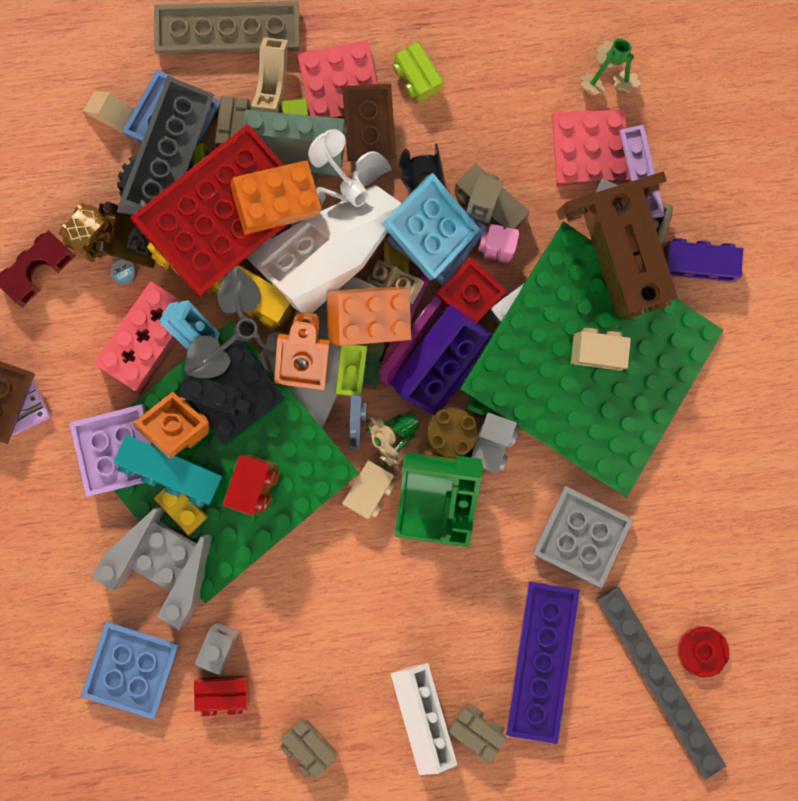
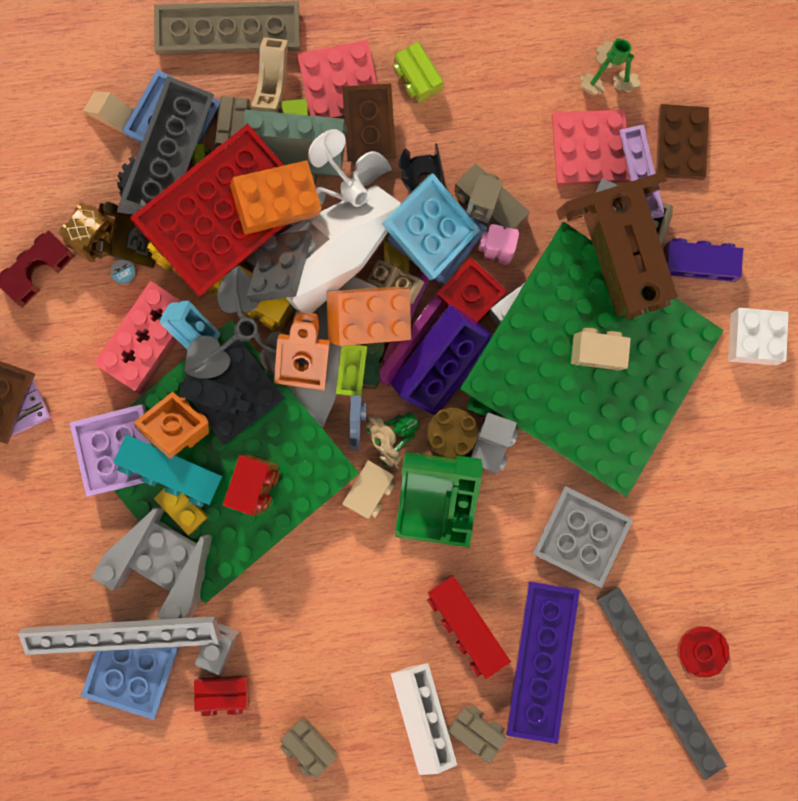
none -> light grey plate [18,616,221,655]
none -> dark grey plate [246,230,312,303]
none -> red brick [426,575,511,679]
none -> reddish brown plate [656,104,709,180]
none -> white brick [728,308,789,366]

